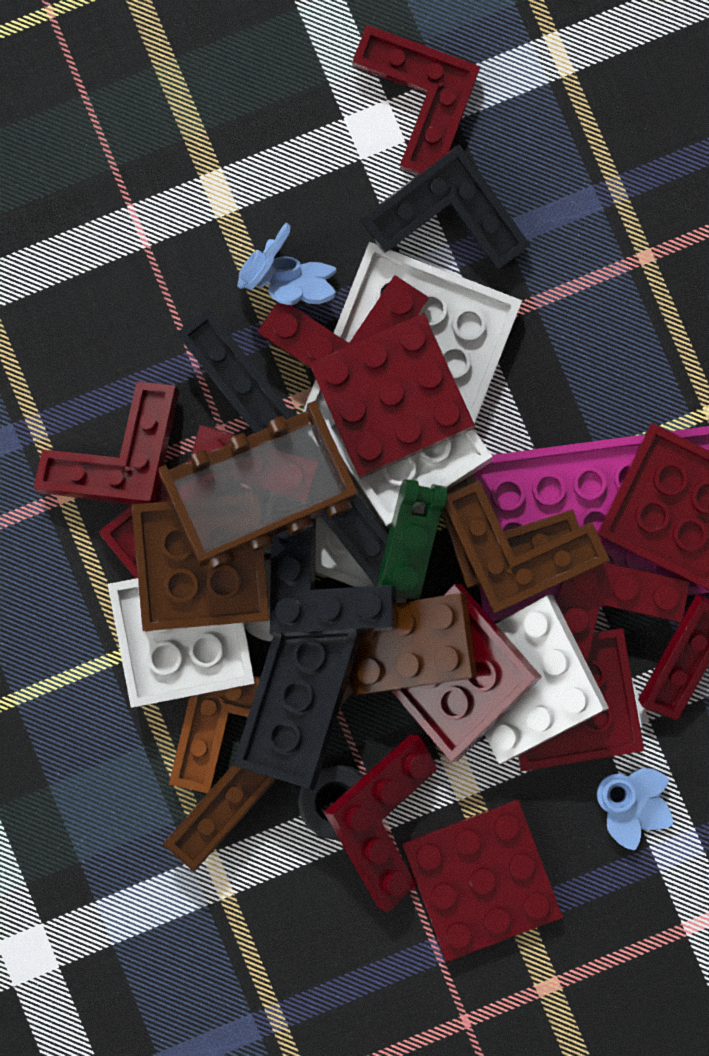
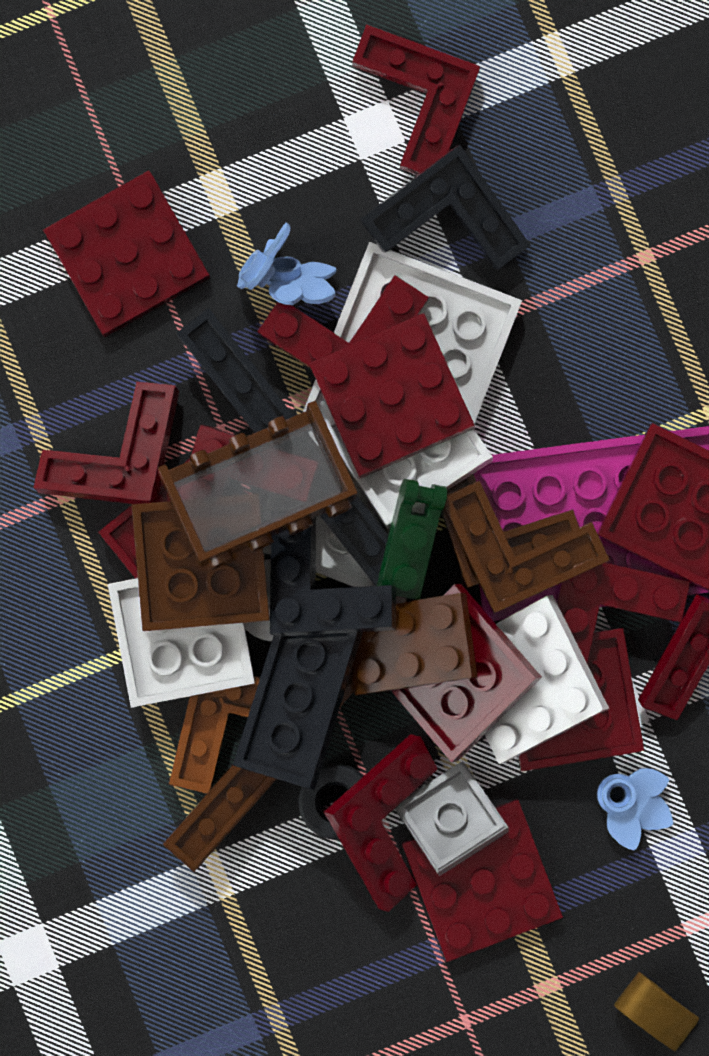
none -> dark red plate [43,170,210,337]
none -> light grey tile [395,761,509,876]
none -> pearl gold panel [614,972,699,1051]

